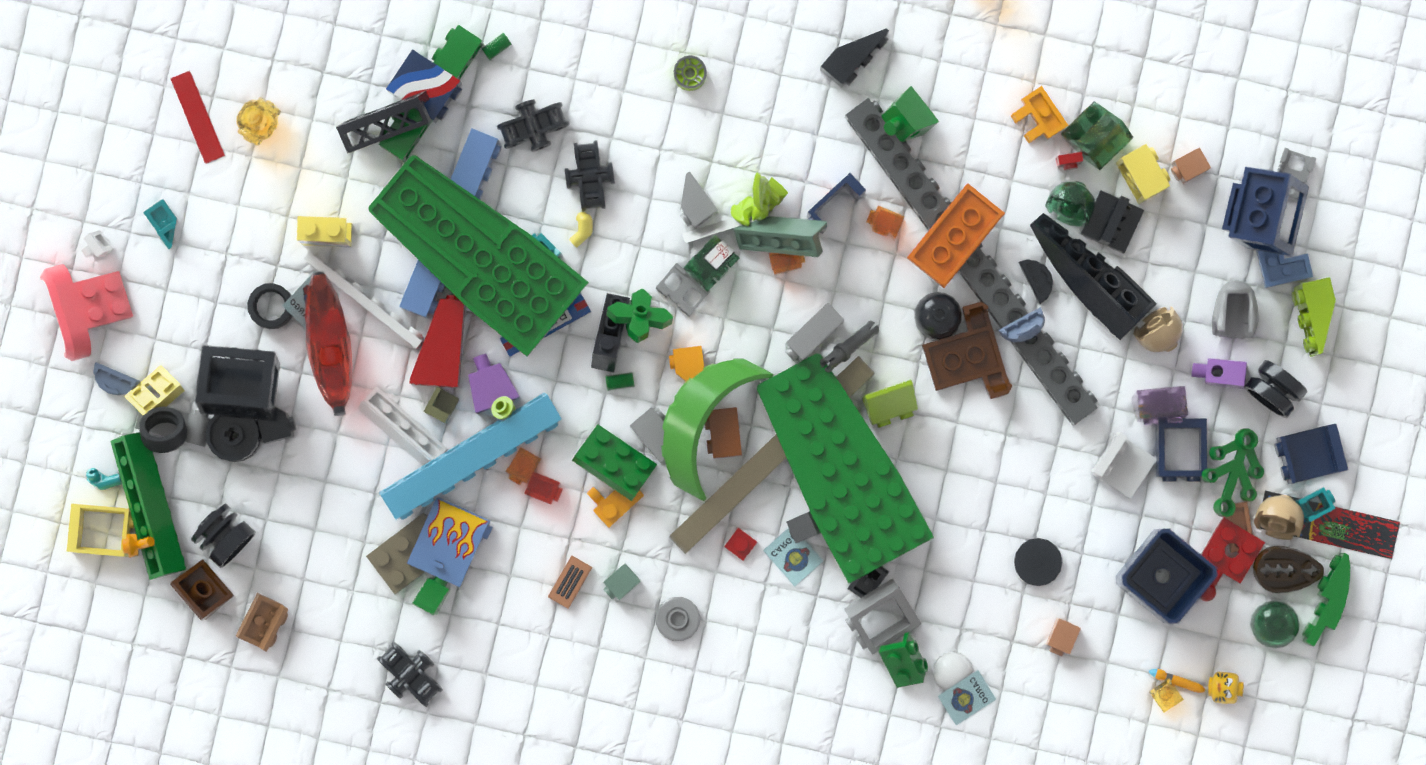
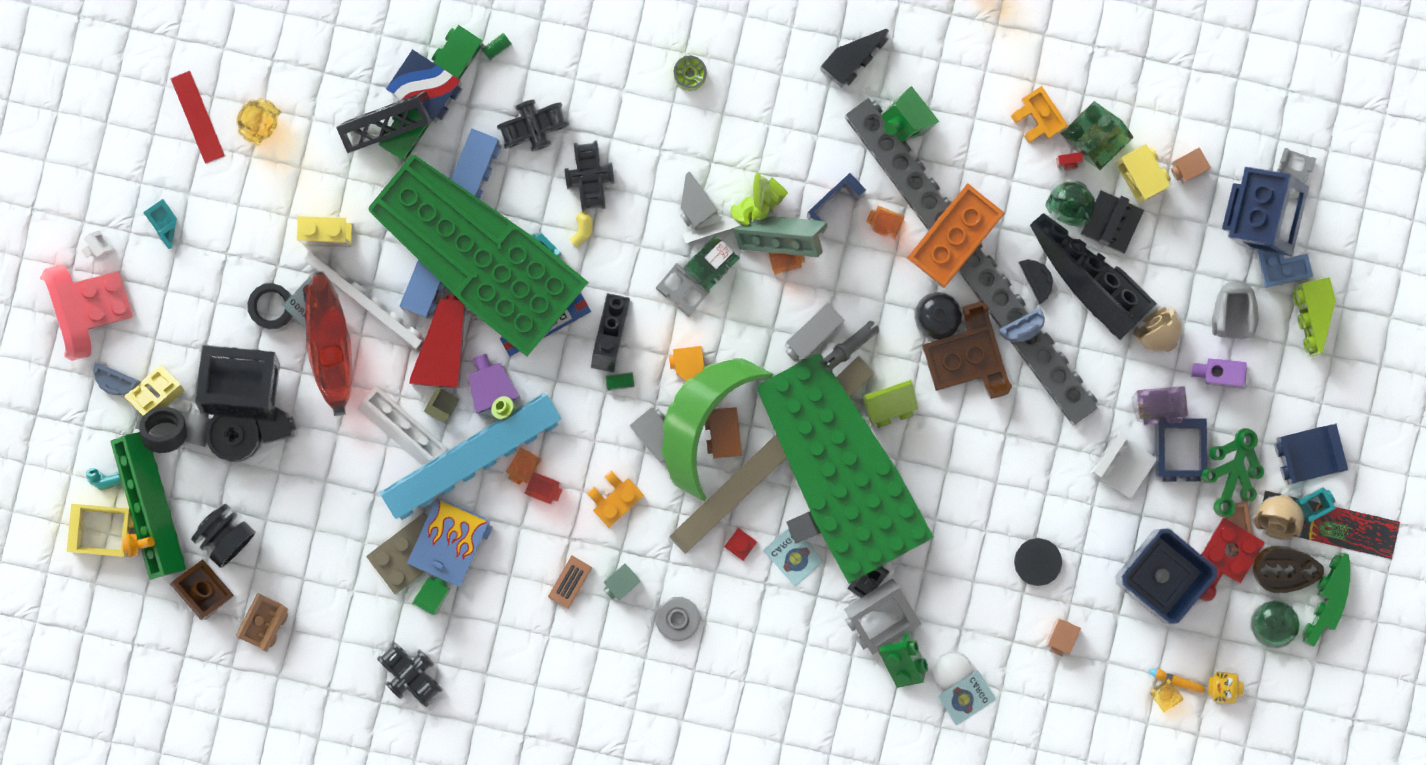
green plate [572,424,657,501] -> none
green plant [606,288,673,343] -> none
black wheel [1244,360,1308,419] -> none

